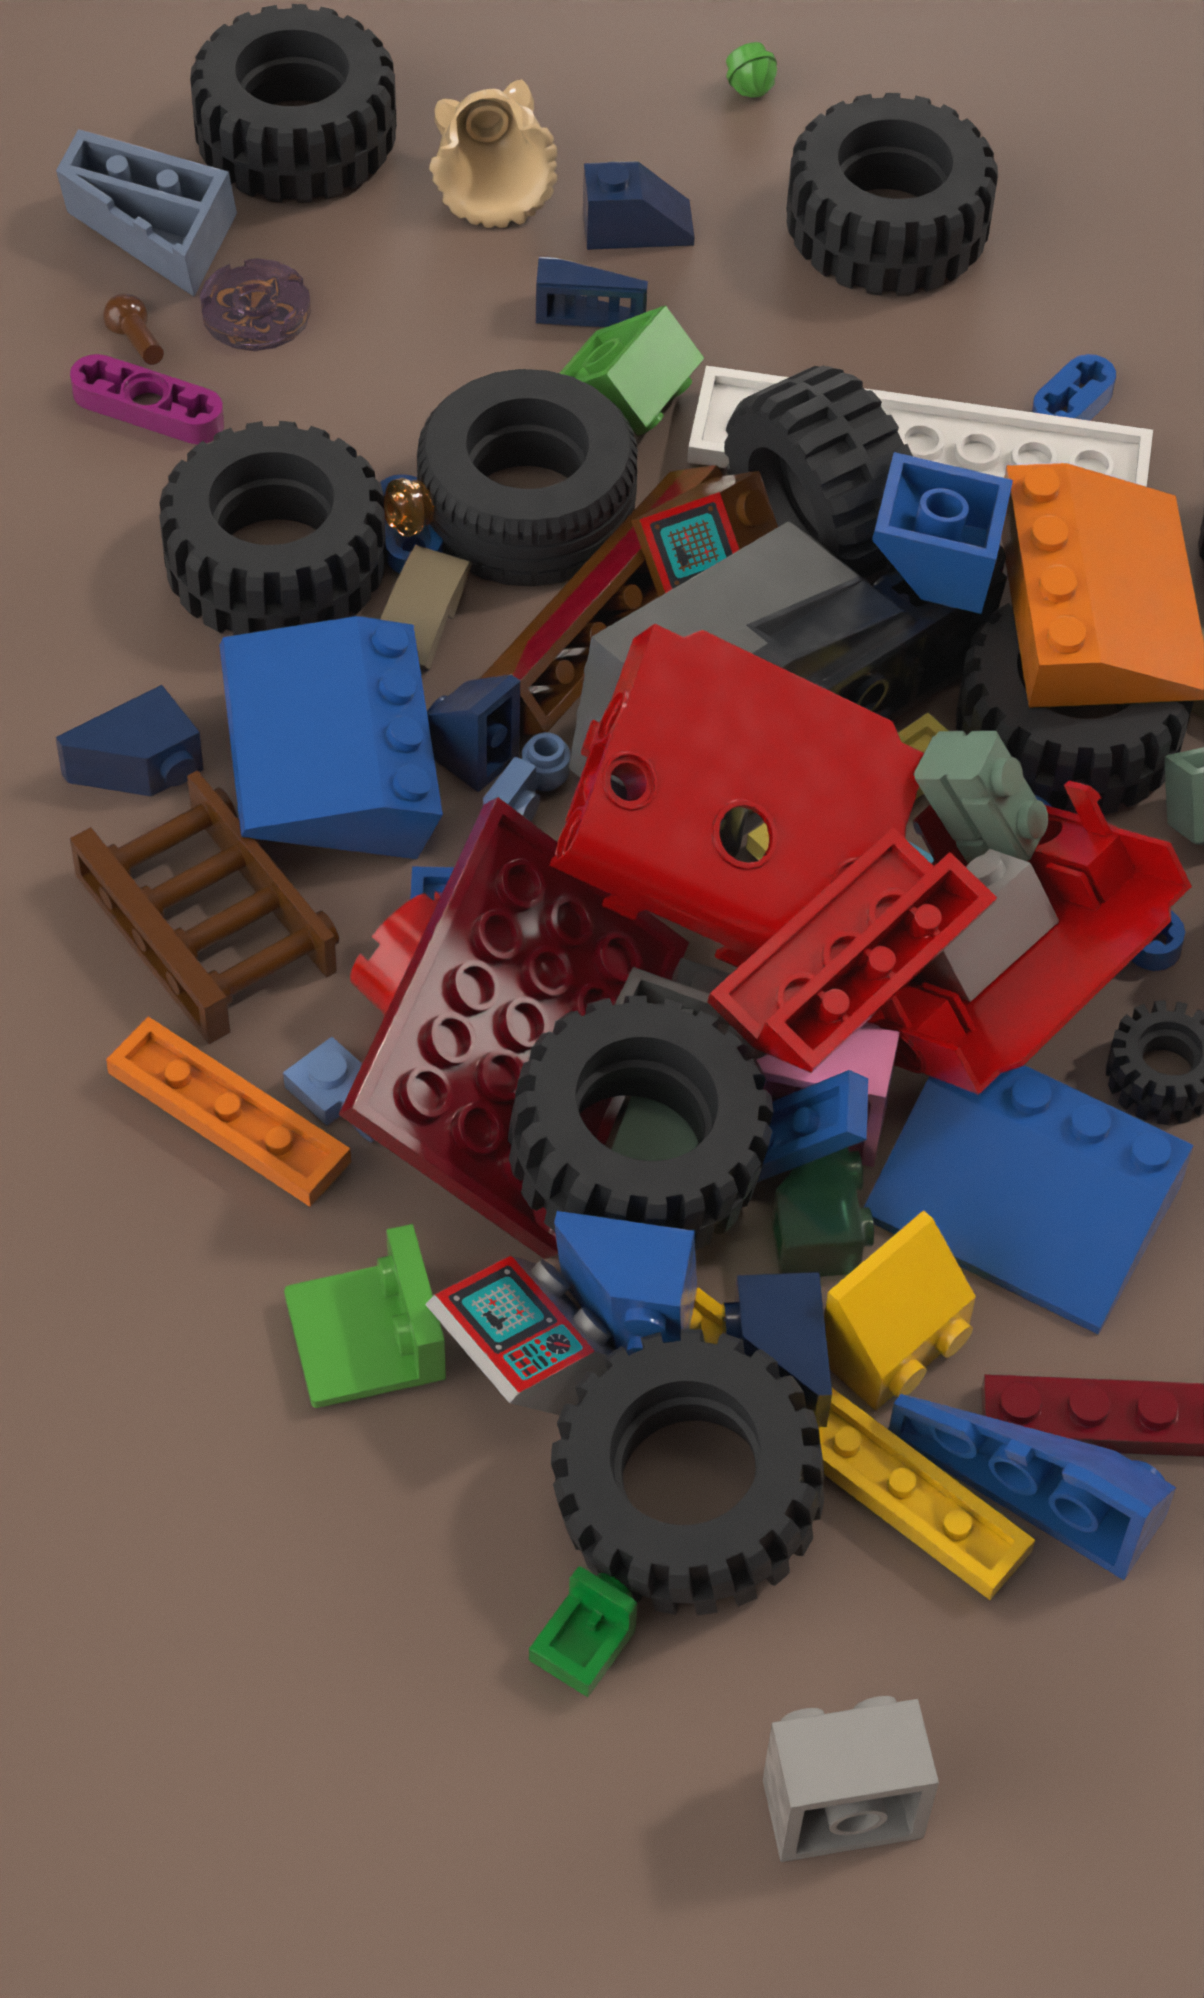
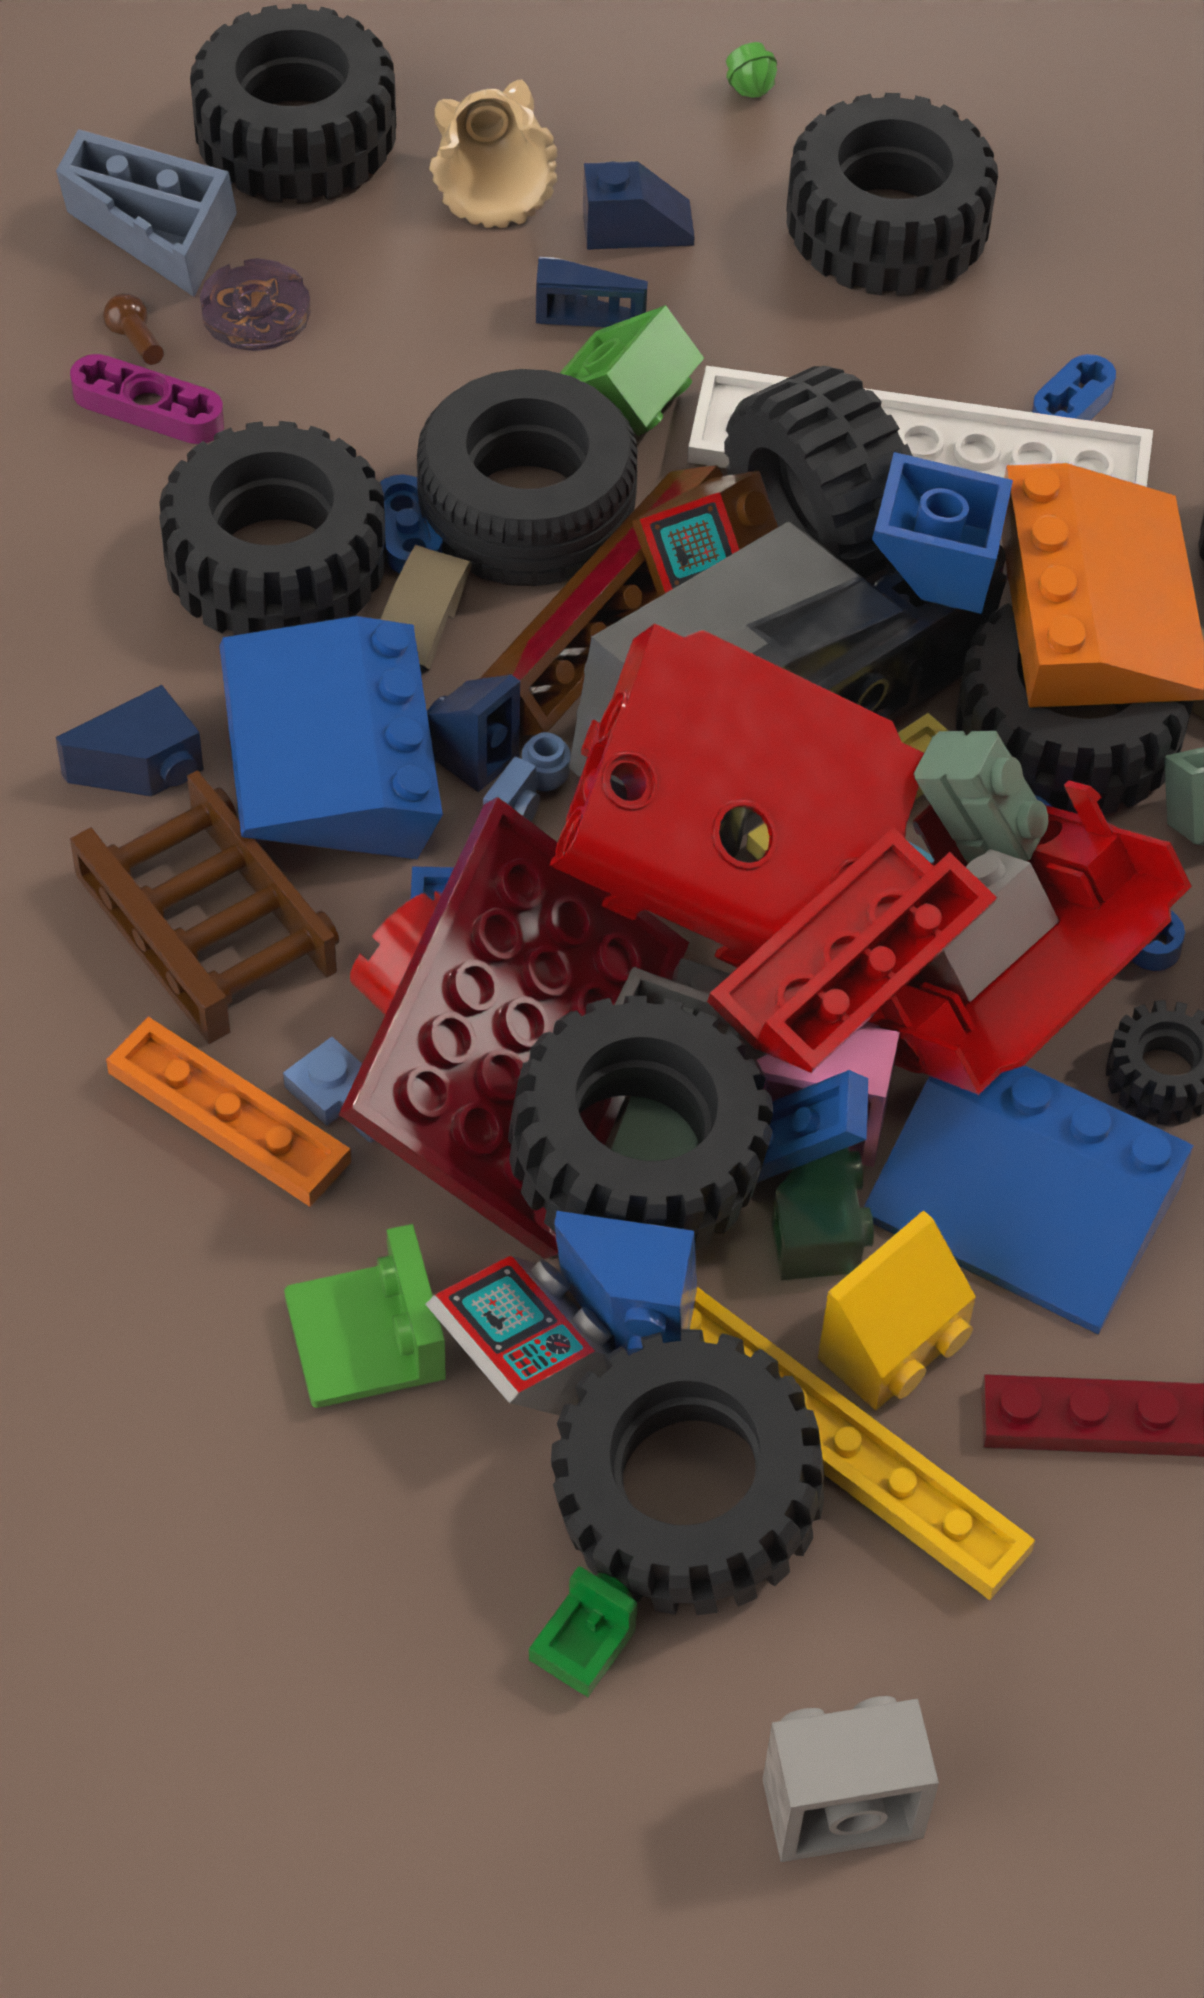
clear orange plate [384,478,434,537] -> none
dark blue slope [722,1272,832,1427] -> none
blue wedge [888,1394,1176,1580] -> none

